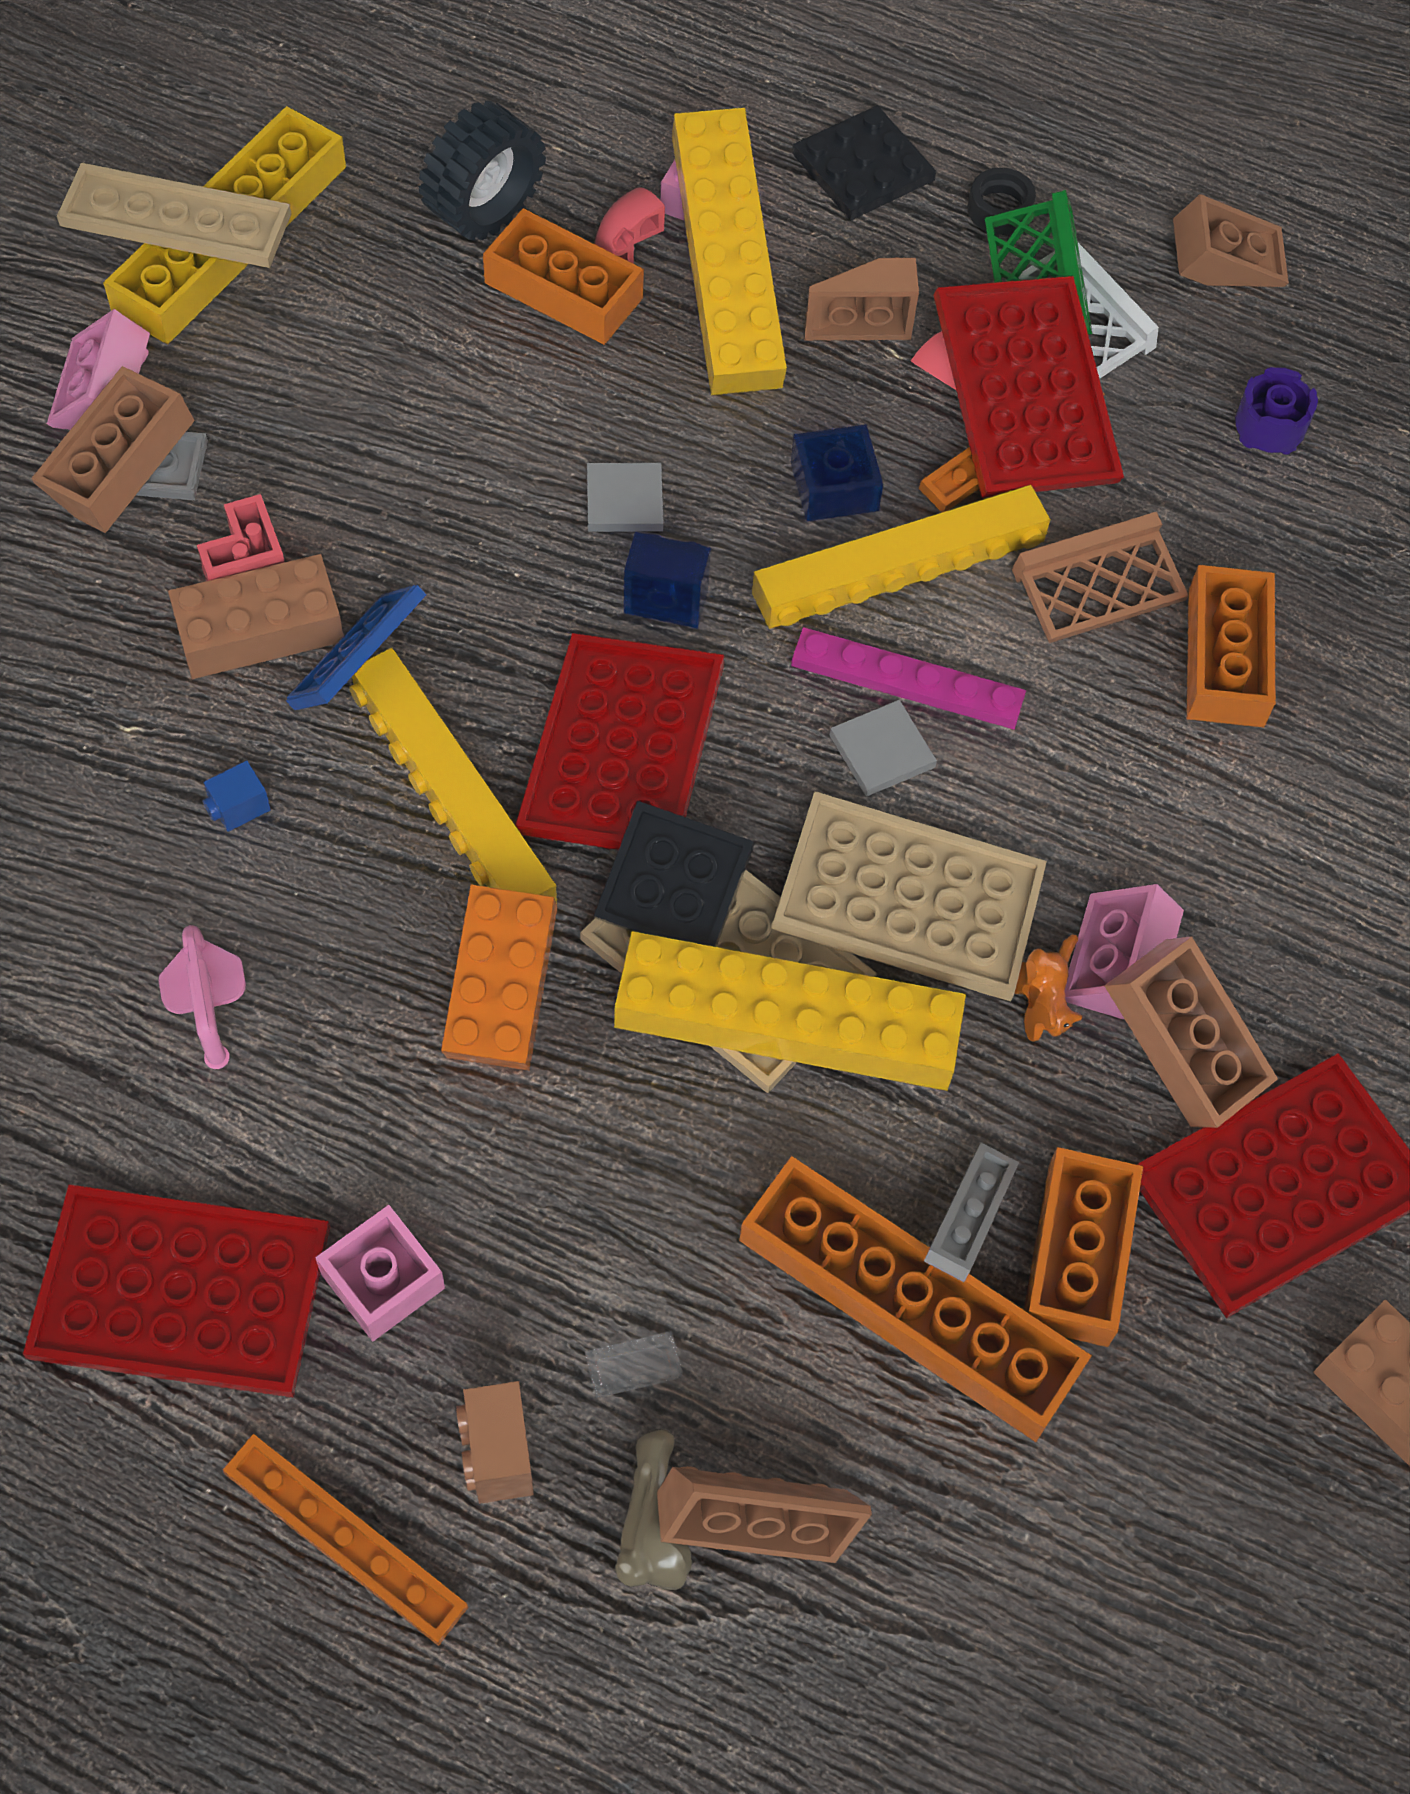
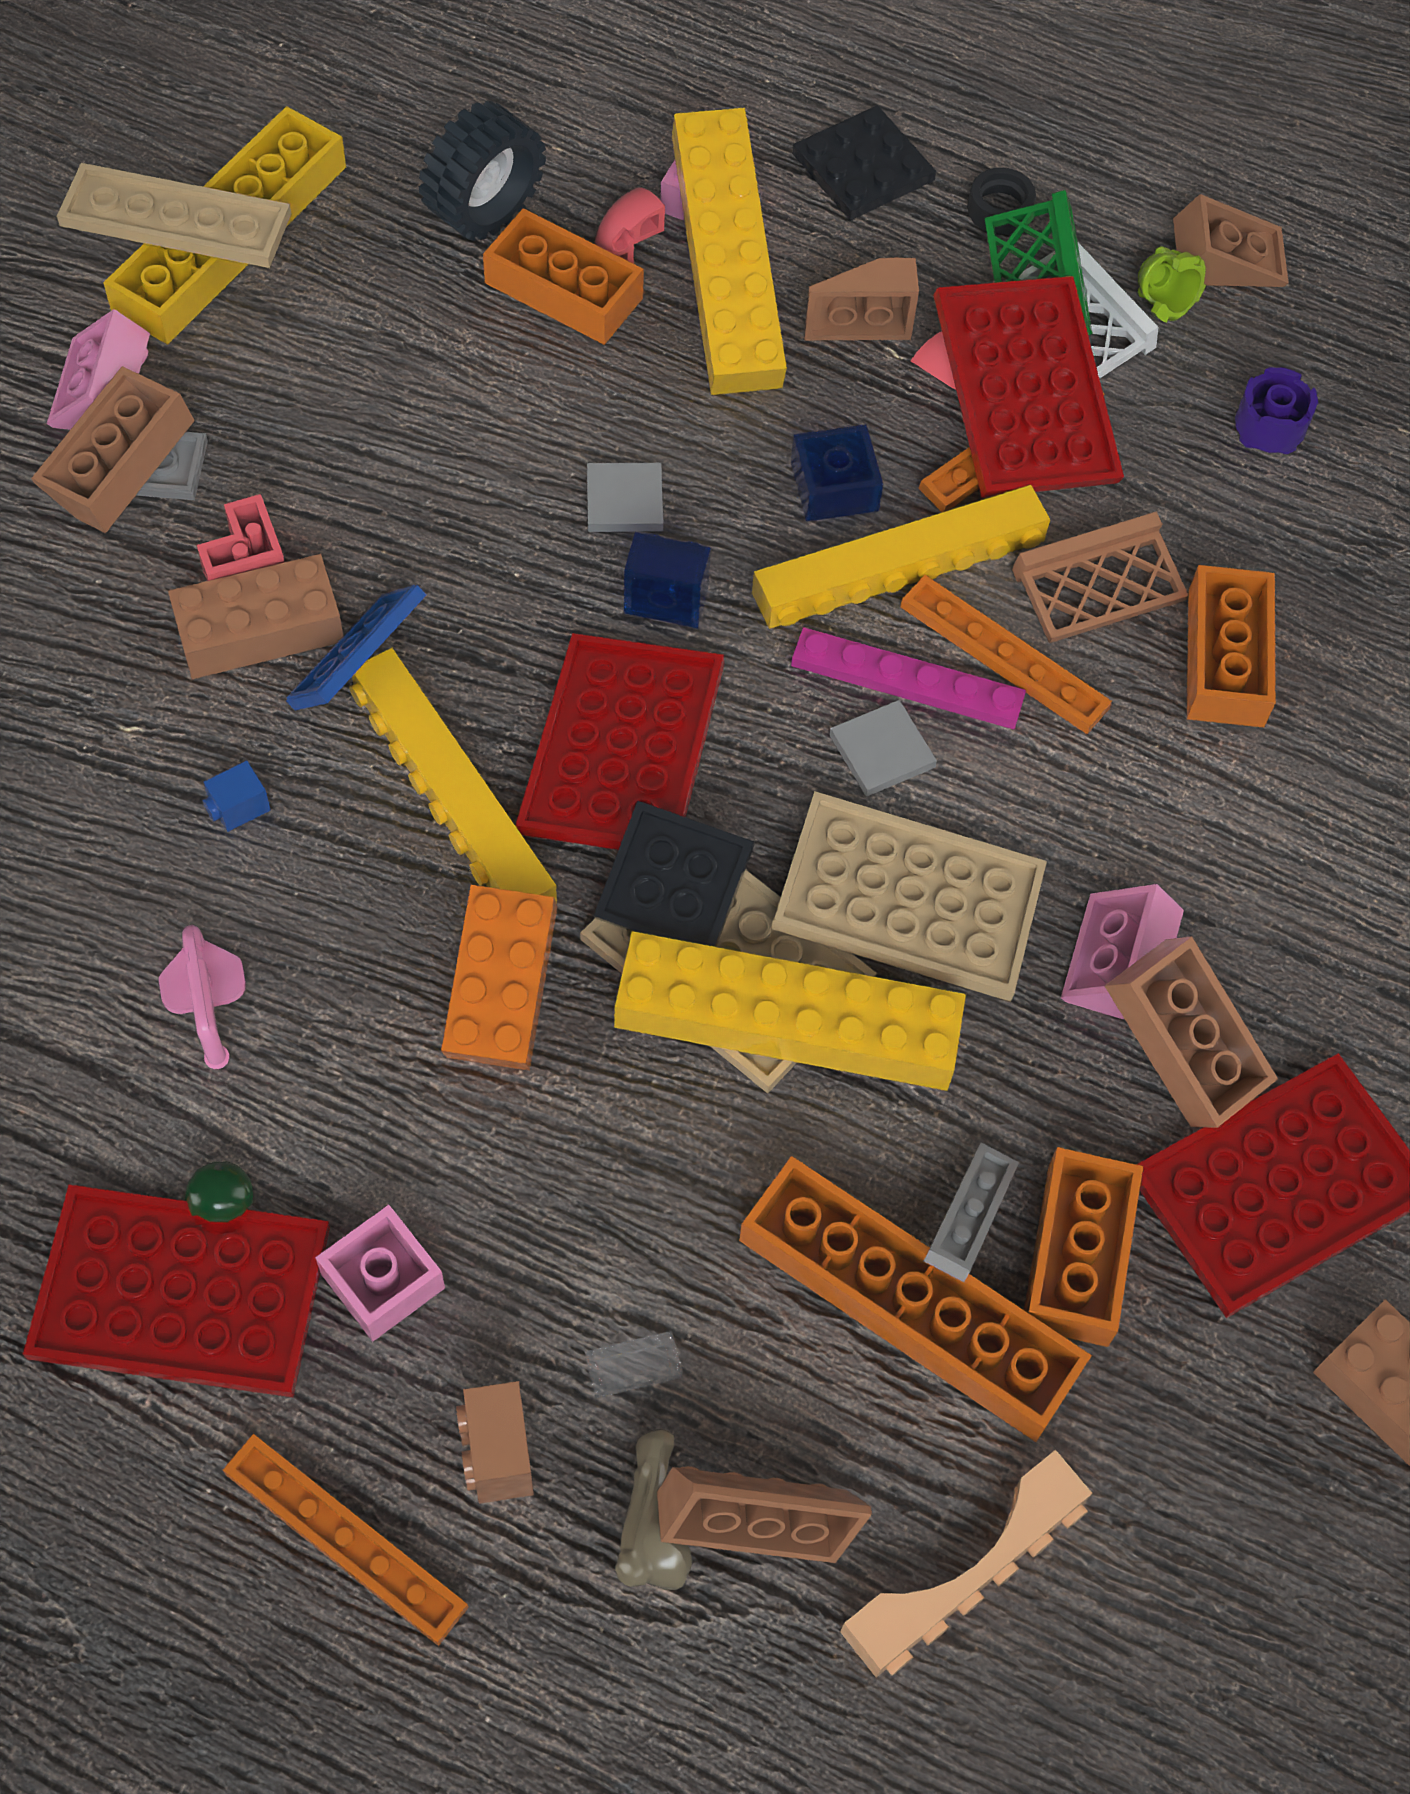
orange animal [1015,935,1082,1042] -> none
none -> dark green hair [185,1161,254,1222]
none -> light nougat arch [840,1450,1092,1677]
none -> orange plate [901,575,1112,734]
none -> lime helmet [1138,246,1206,323]

